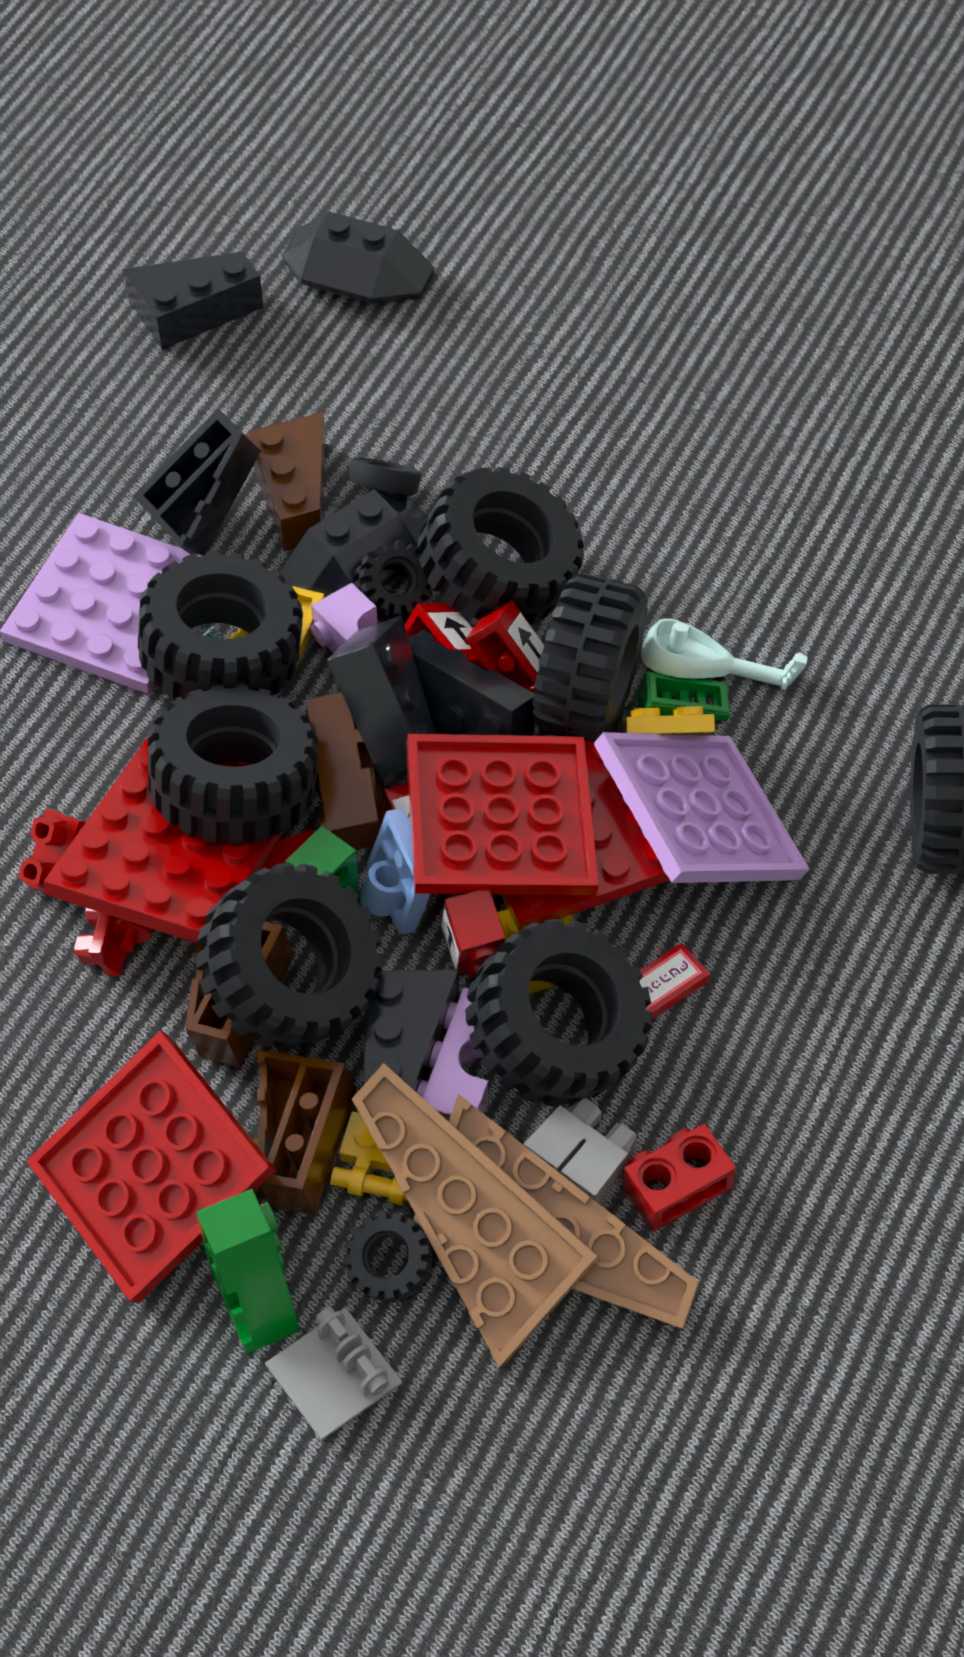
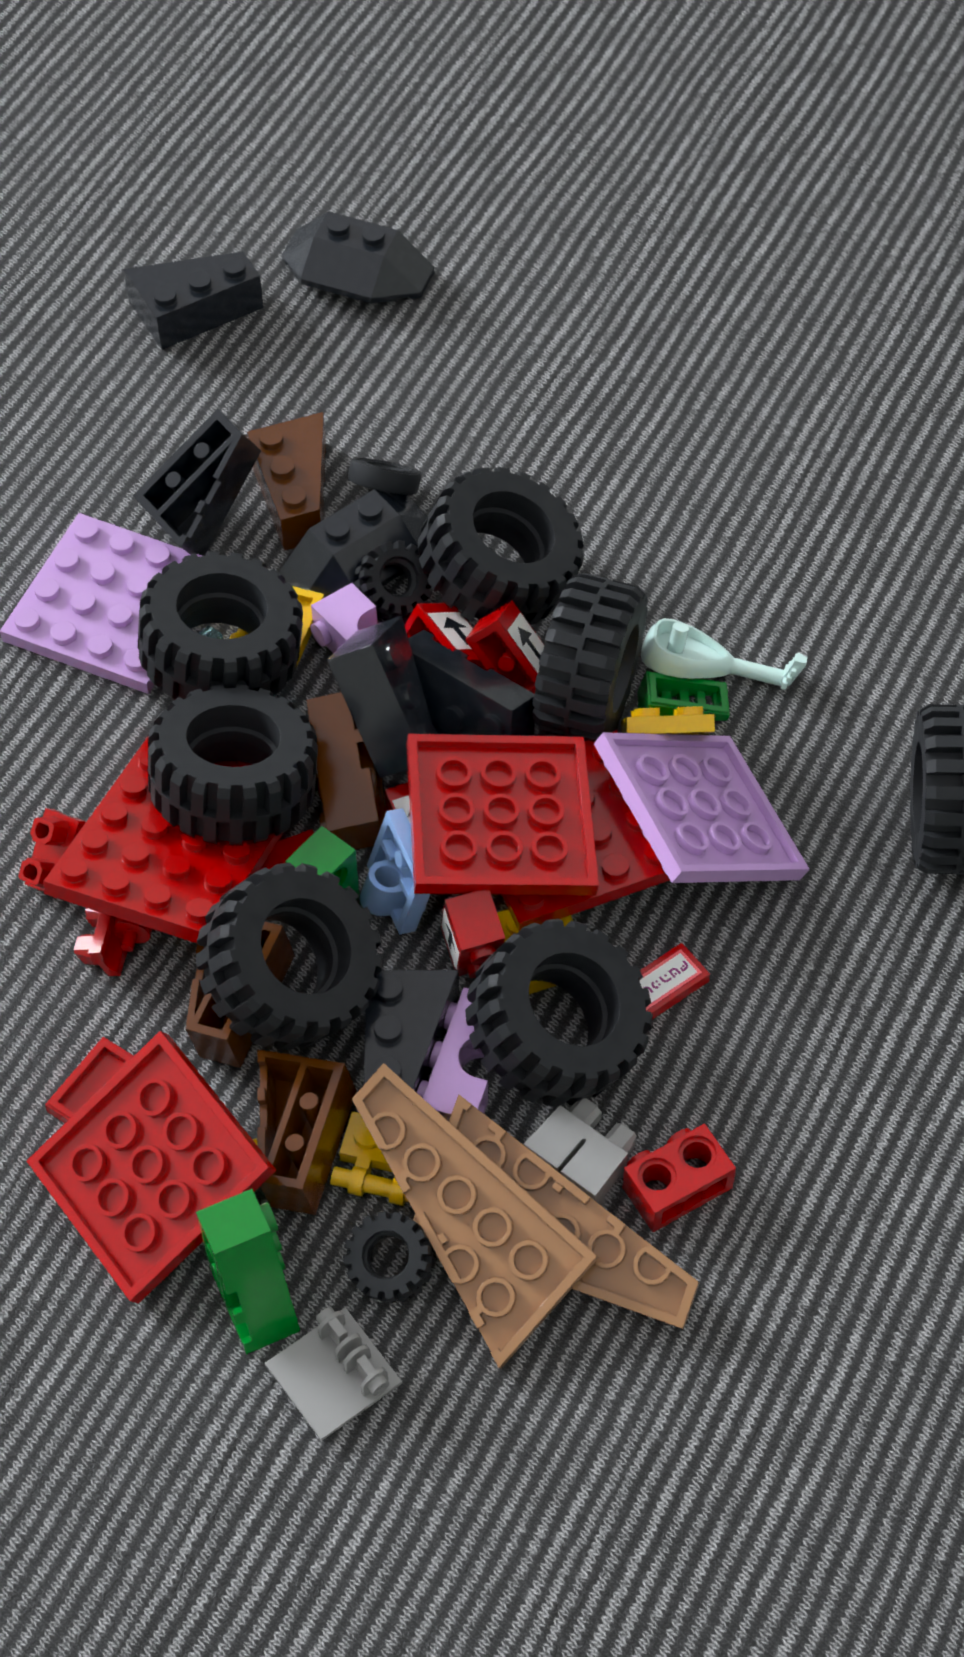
none -> red tile [45,1037,133,1123]

